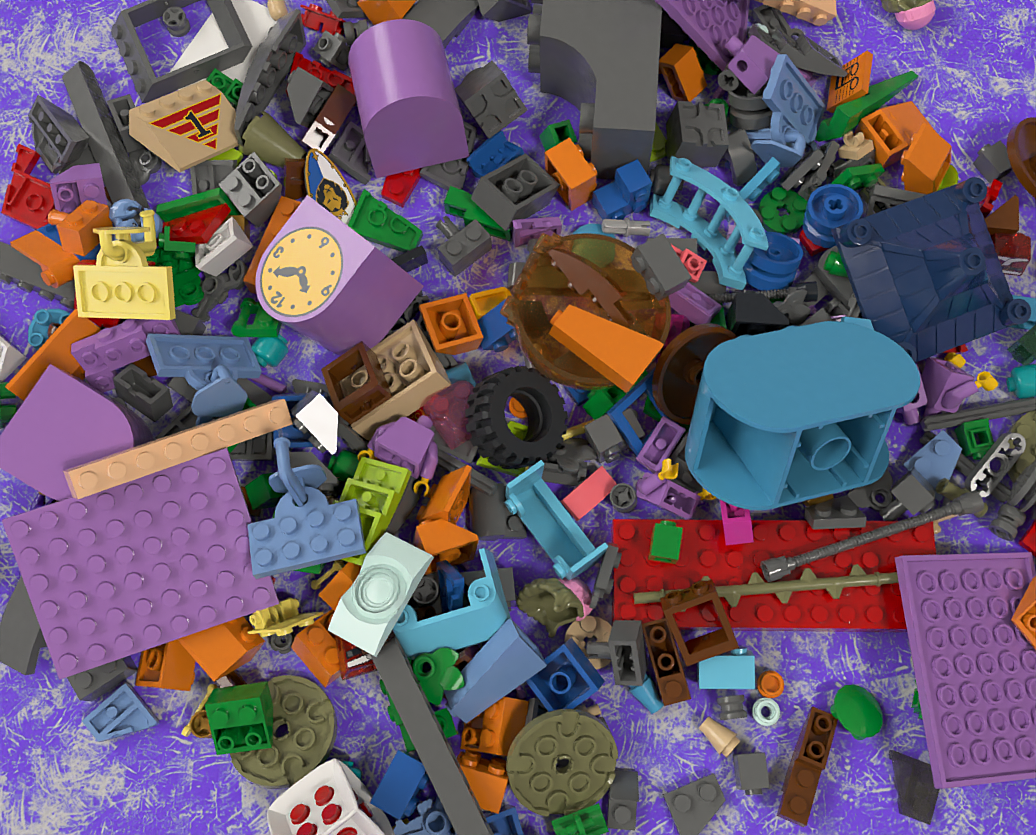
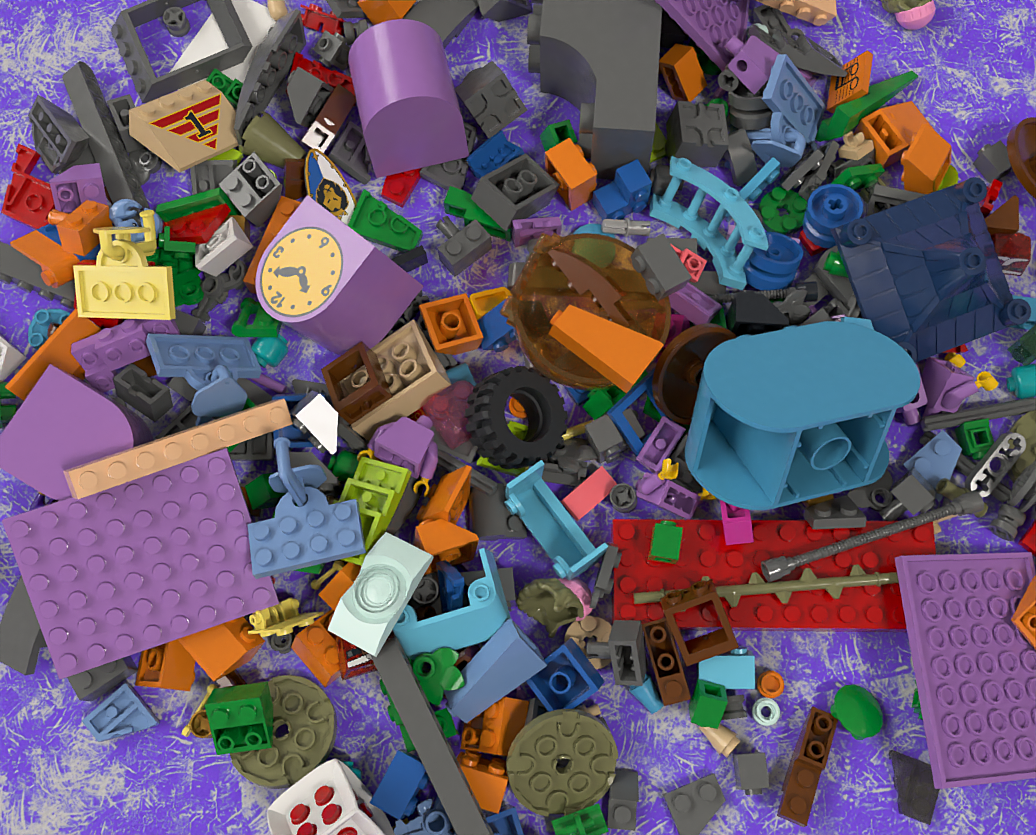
none -> green brick [688,679,728,729]

